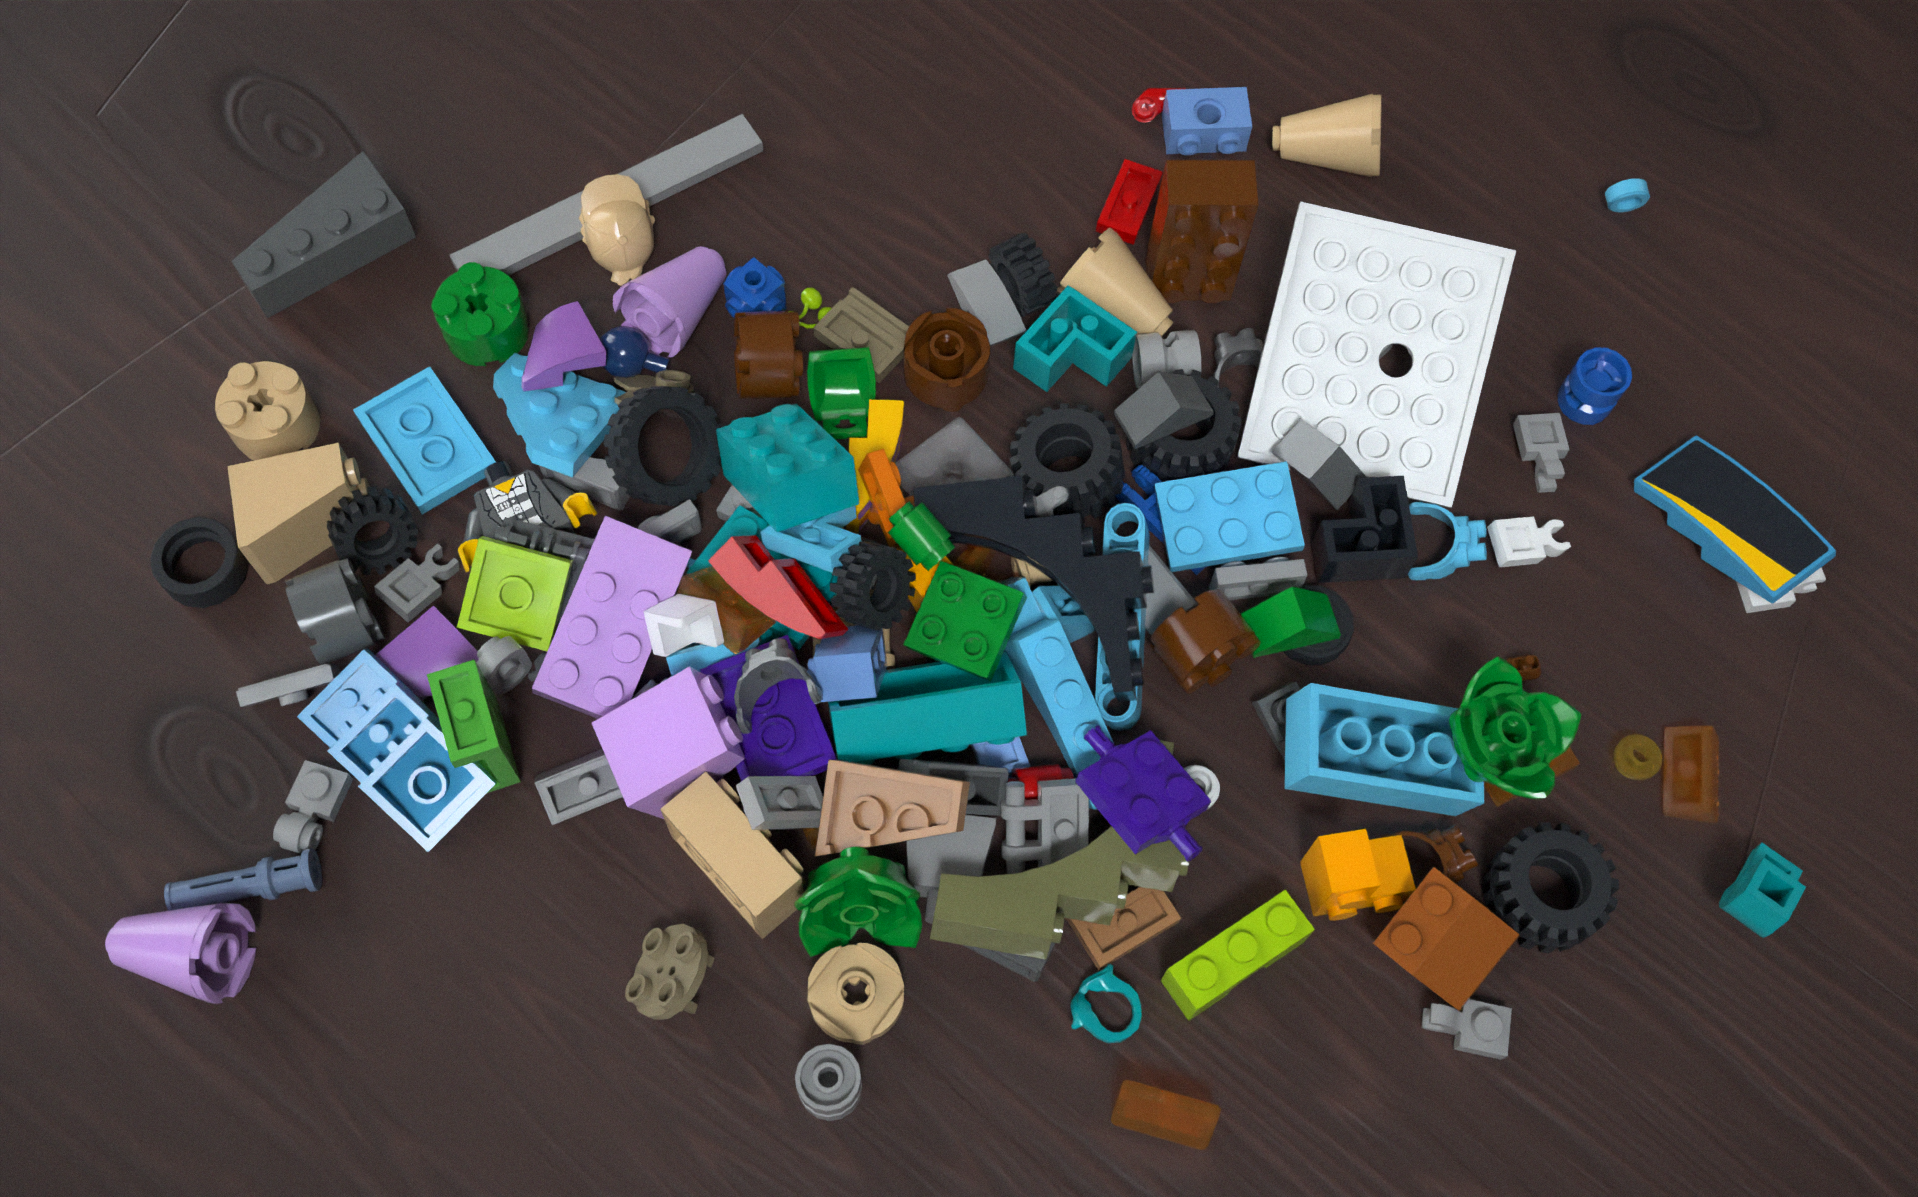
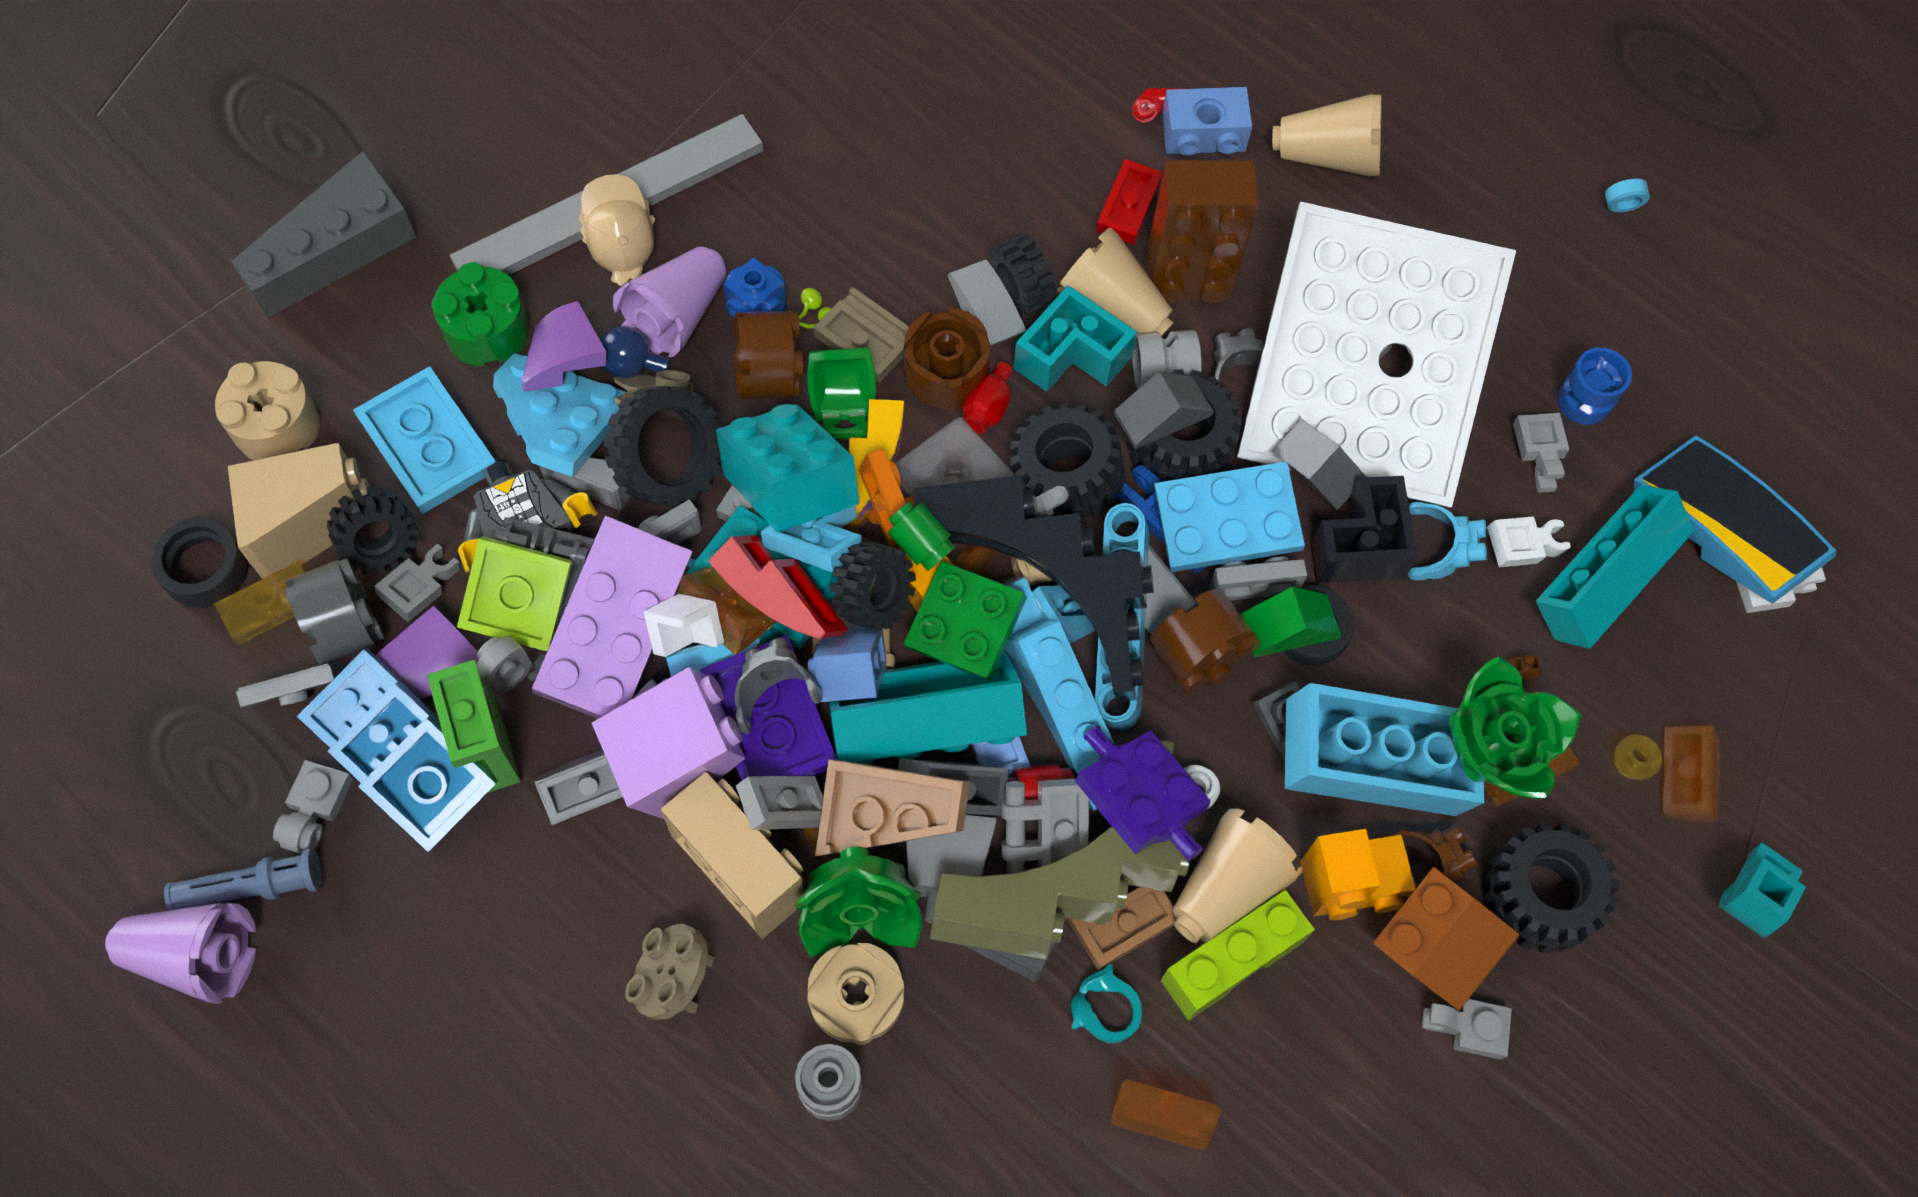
none -> clear yellow plate [214,561,305,646]
none -> red plant [962,362,1013,434]
none -> tan cone [1173,809,1303,943]
none -> teal brick [1536,485,1694,649]

